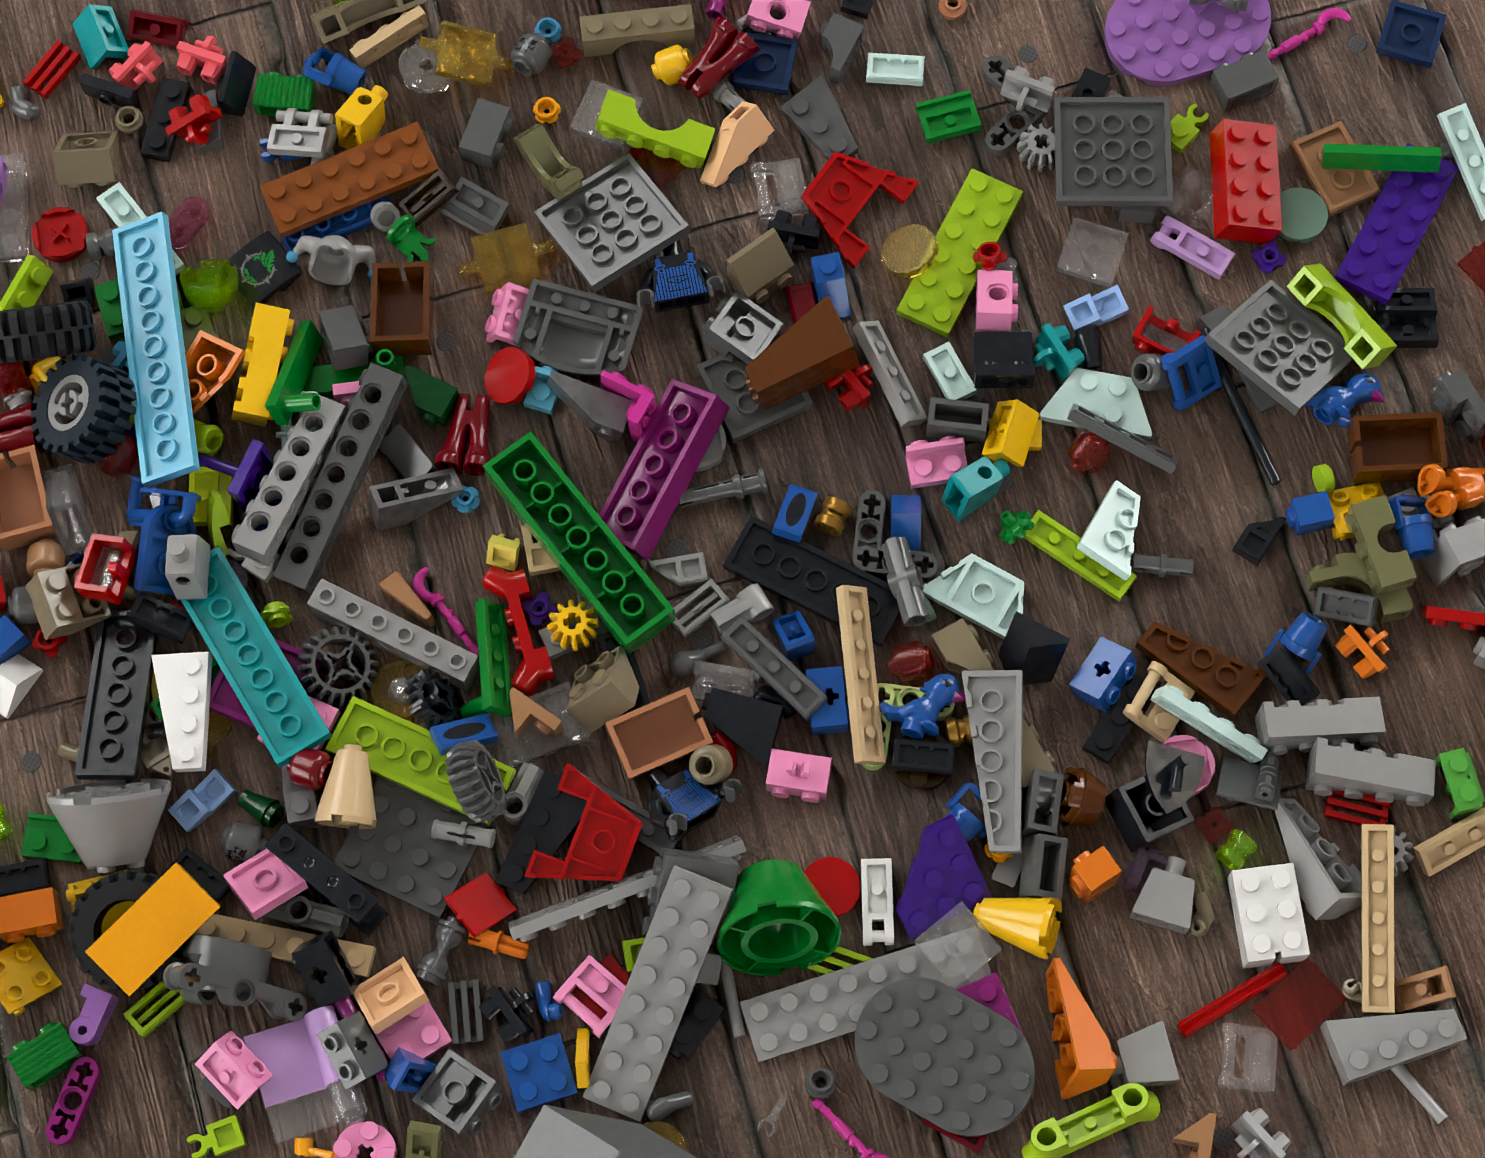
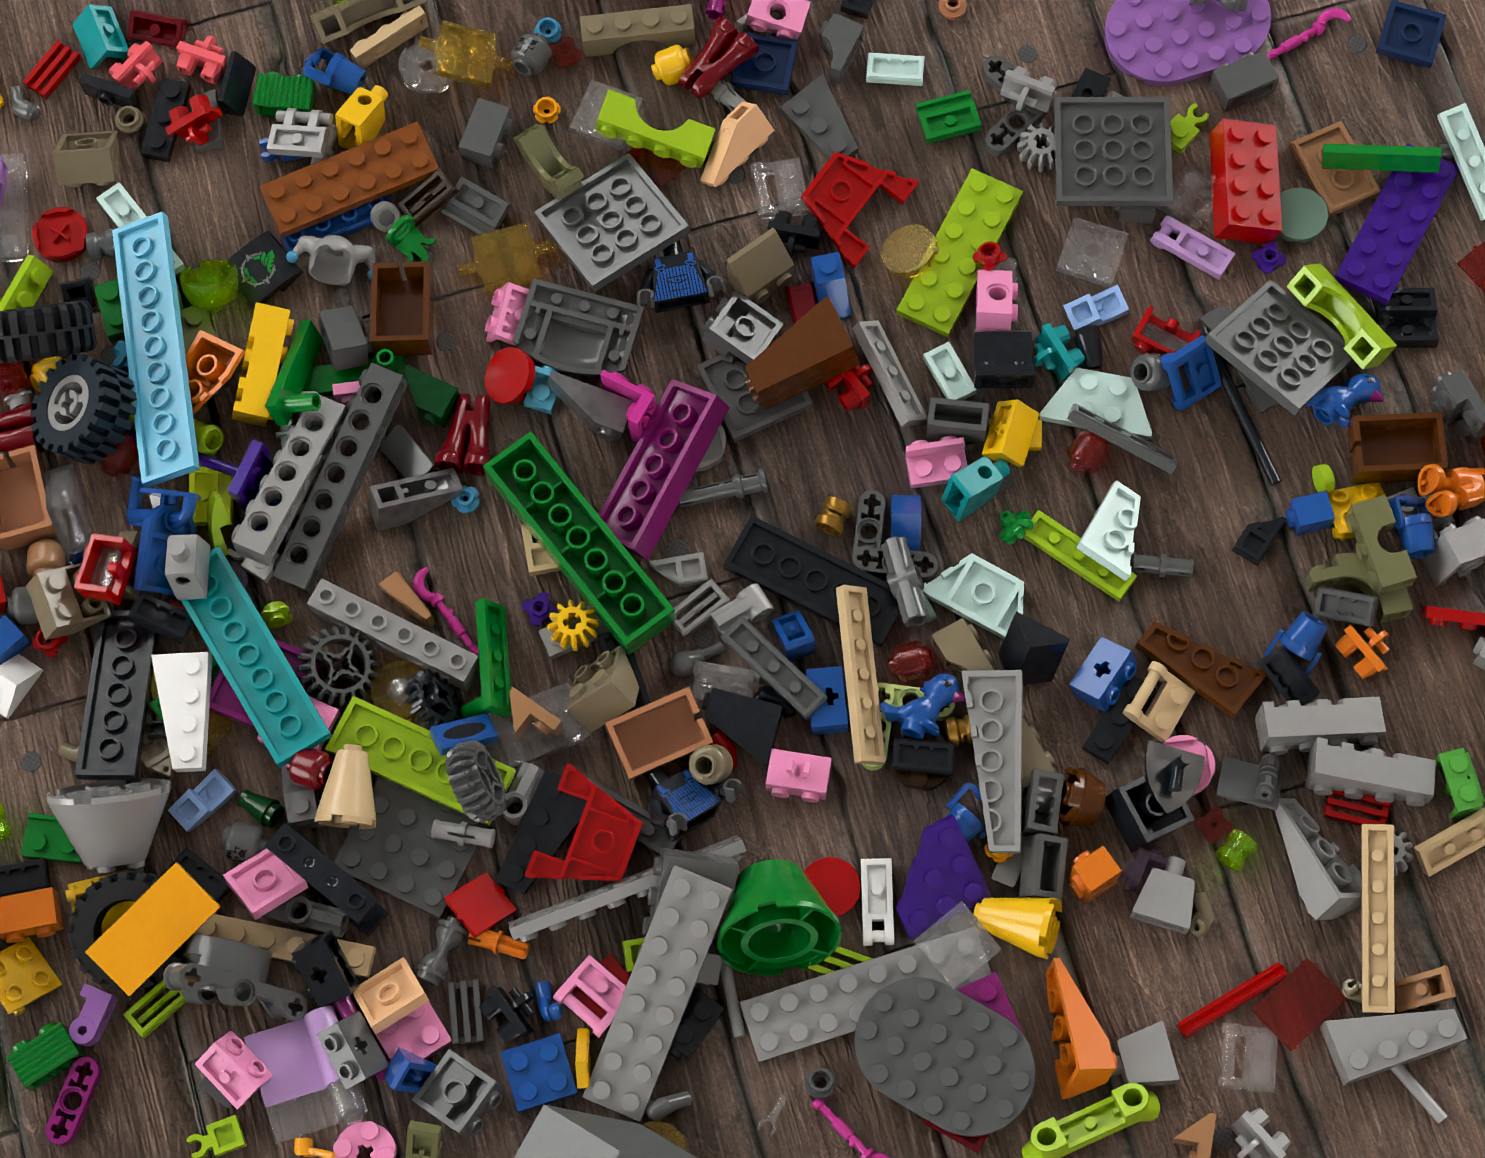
clear pink plate [168,196,210,249] -> none
red plate [482,565,555,697] -> none
light yellow tile [486,533,520,571] -> none
blue tile [772,484,818,543] -> none
light aqua plate [1150,685,1268,763] -> none
white piece [1227,863,1310,969] -> none

